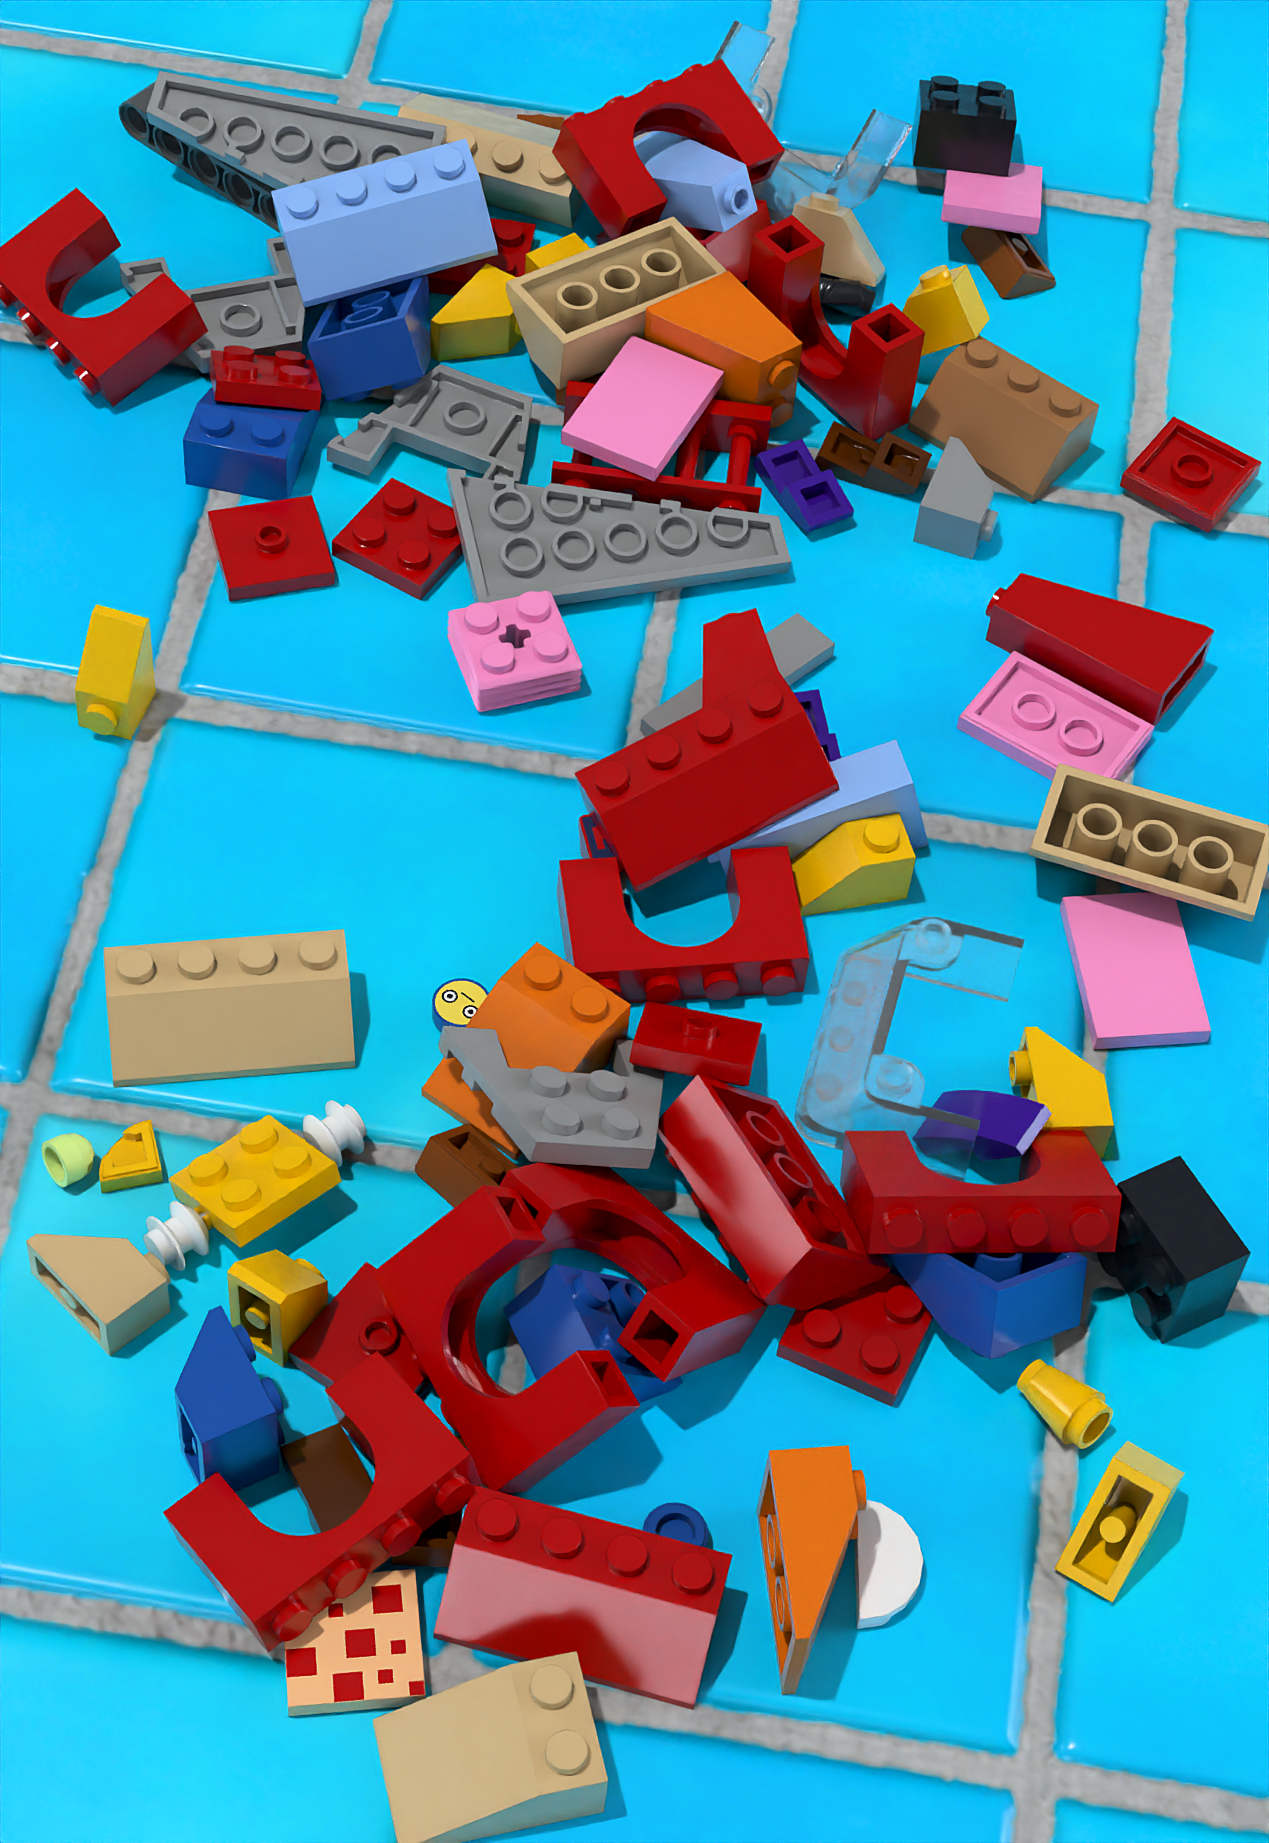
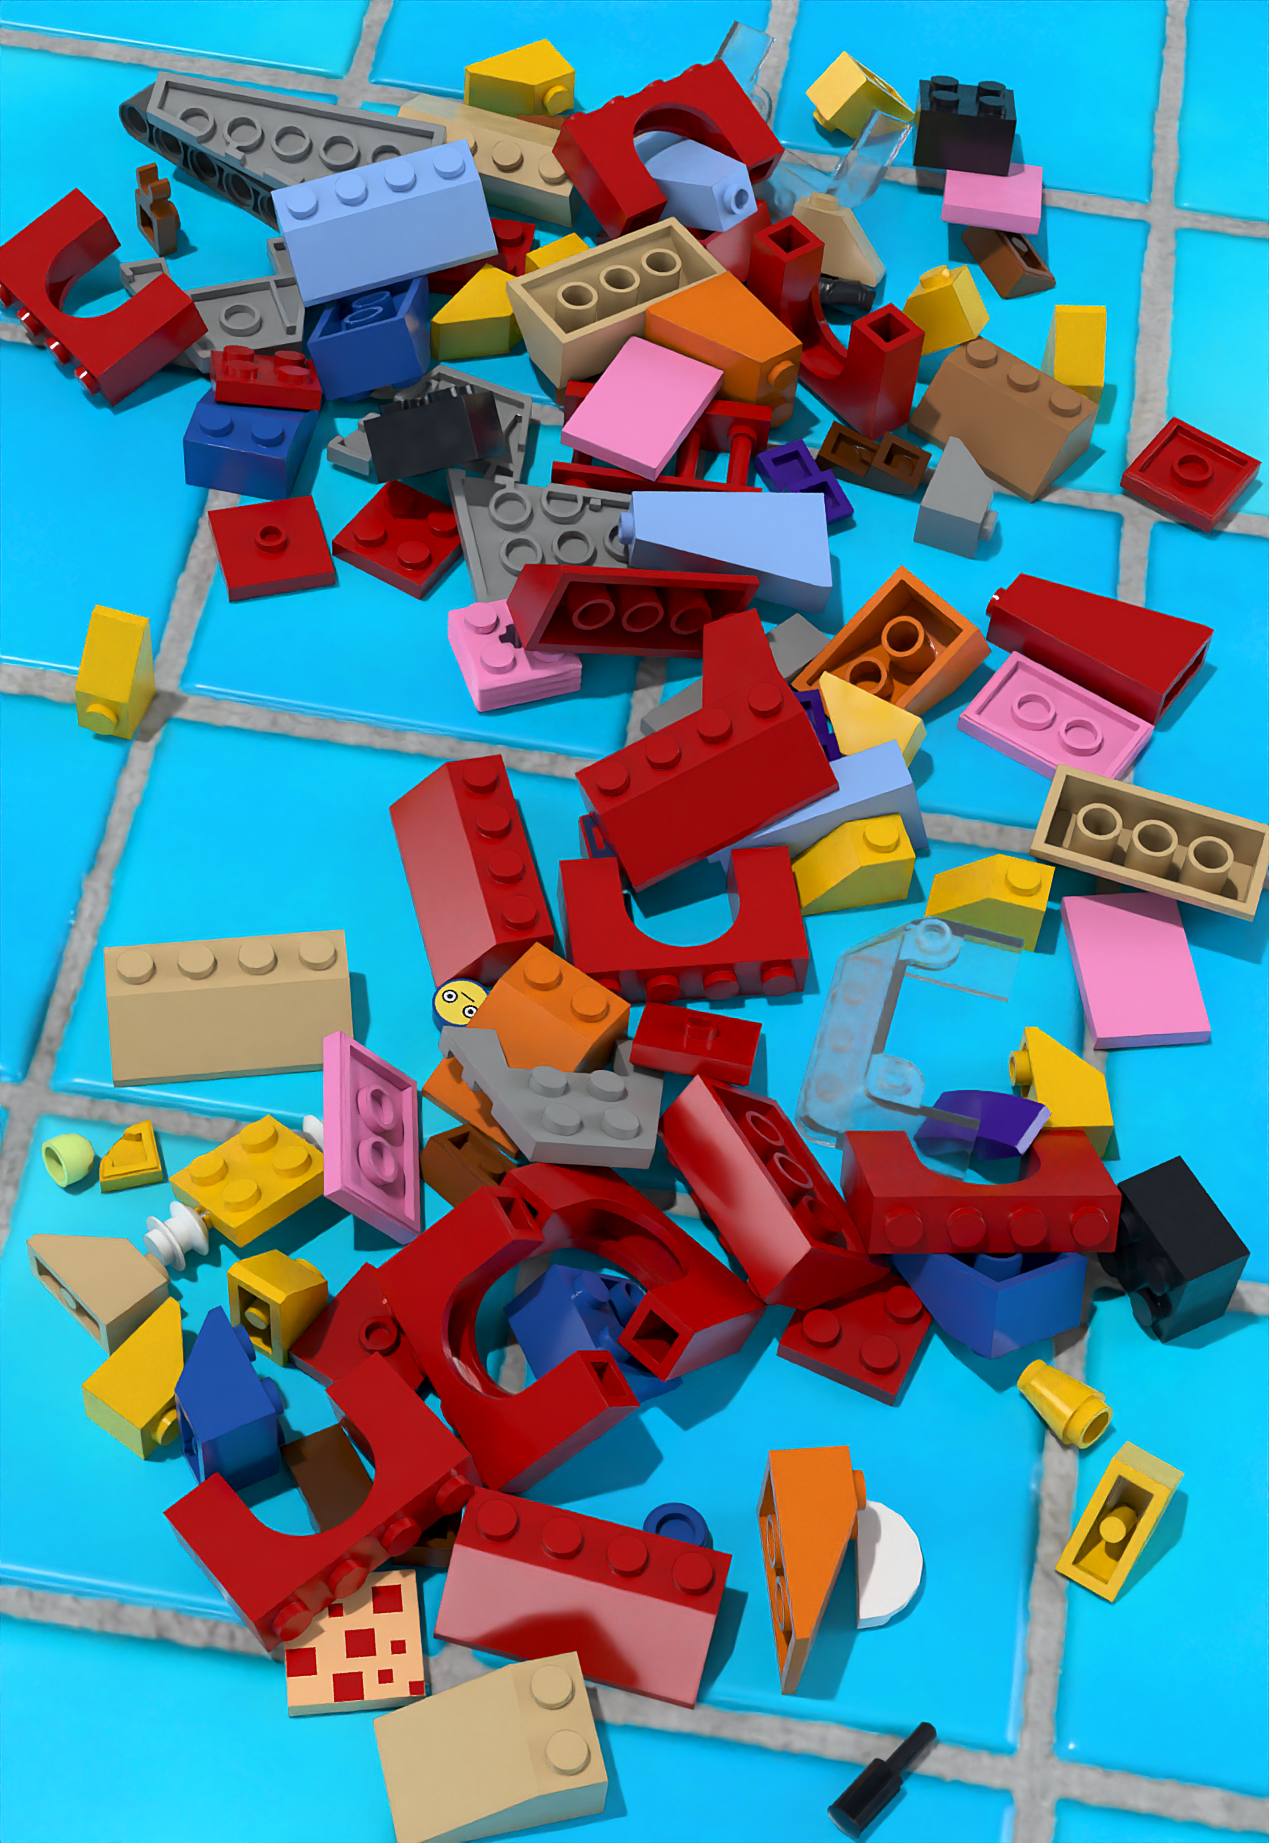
none -> yellow slope [81,1296,185,1460]
none -> dark orange plate [135,162,181,257]
none -> bright pink tile [323,1030,421,1245]
none -> black brick [363,384,508,484]
none -> red slope [389,754,554,990]
none -> yellow slope [464,38,576,119]
none -> red slope [506,564,760,658]
none -> light blue slope [618,491,833,613]
none -> orange slope [791,565,992,720]
none -> yellow slope [805,51,915,139]
none -> yellow slope [819,671,927,768]
none -> black axle [827,1722,937,1839]
none -> yellow slope [922,854,1055,952]
none -> yellow slope [1040,305,1107,405]

